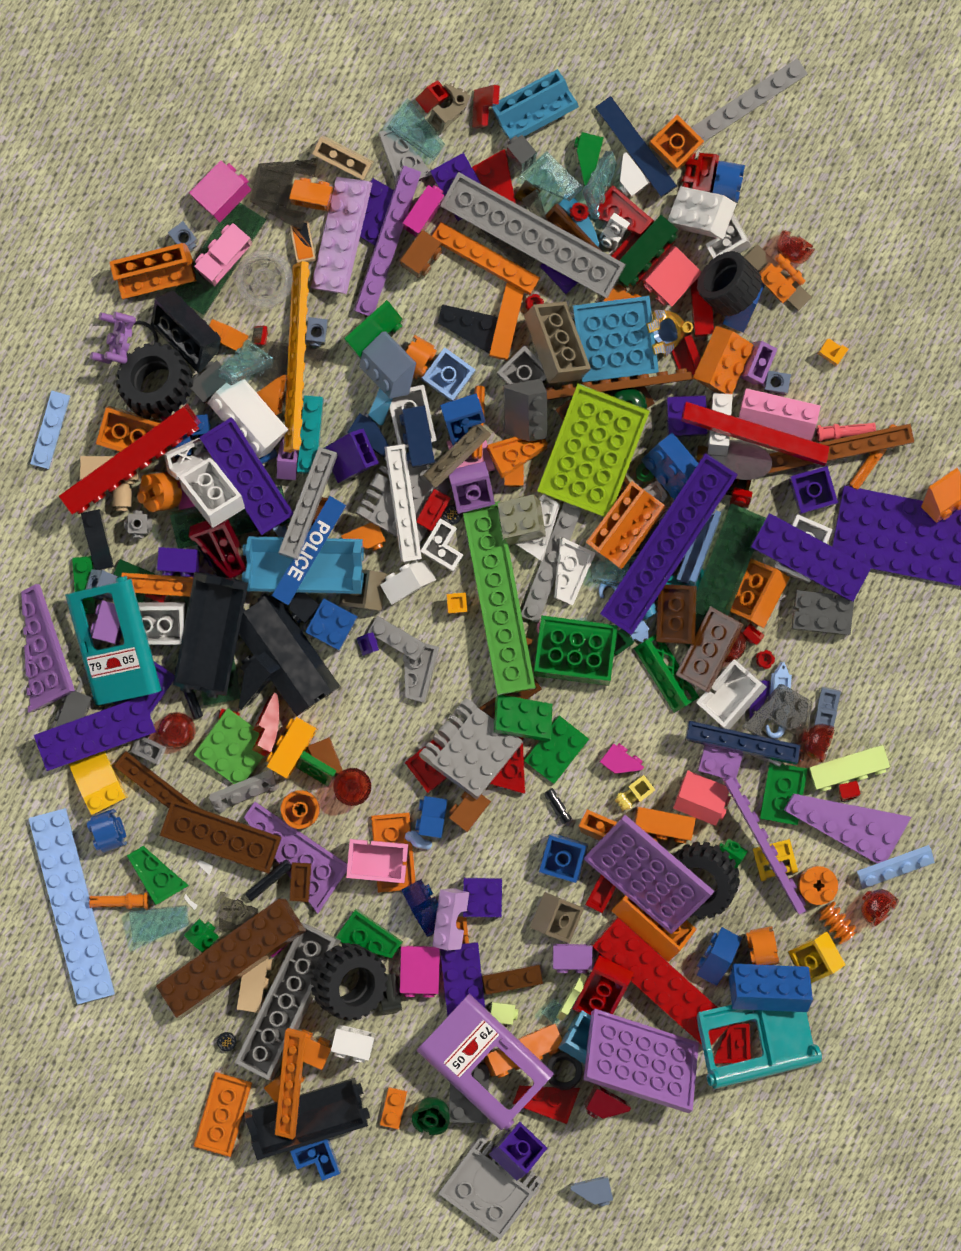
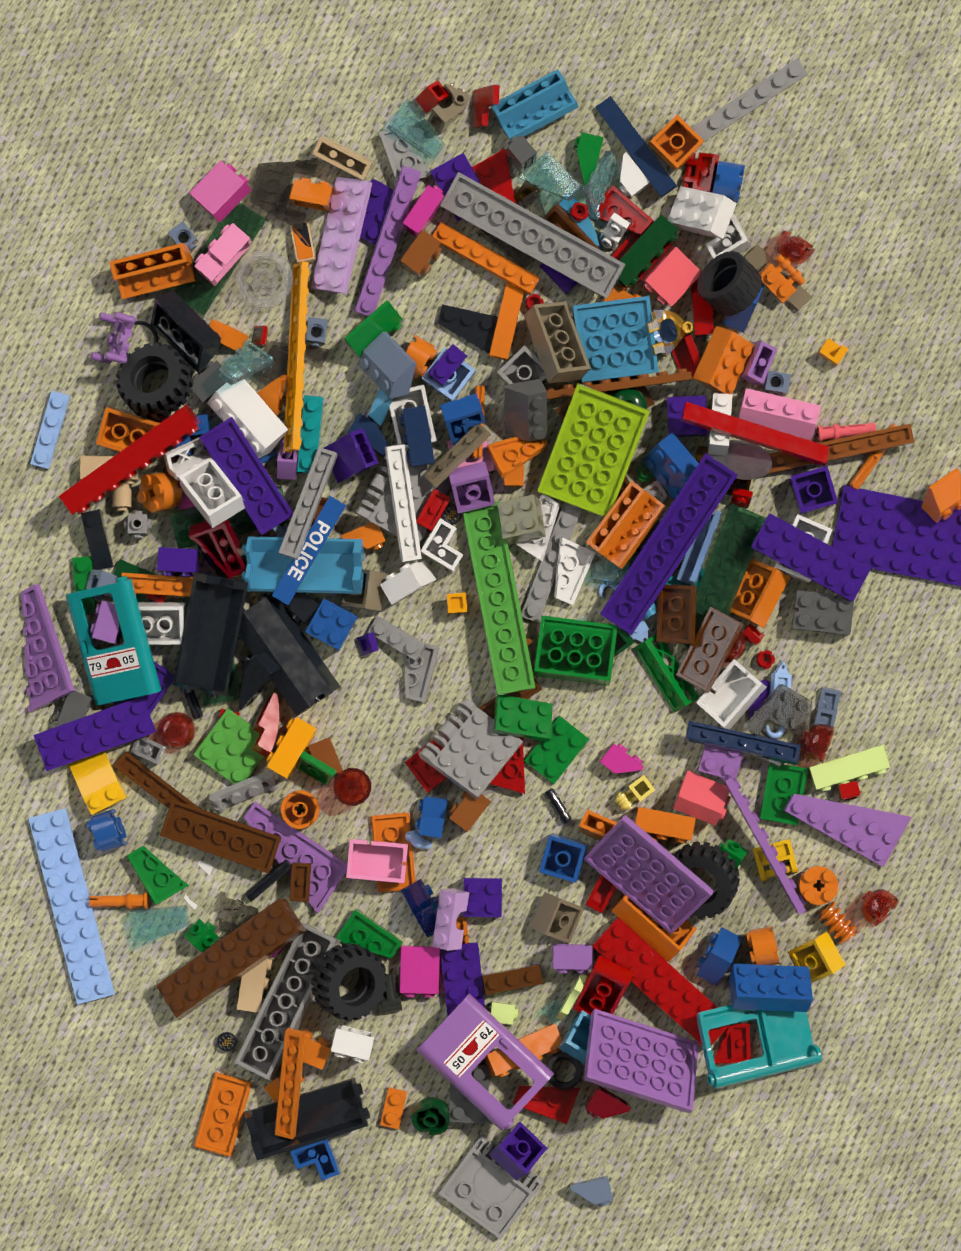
light blue plate [857,845,935,889] -> none
none -> dark purple plate [428,344,468,386]

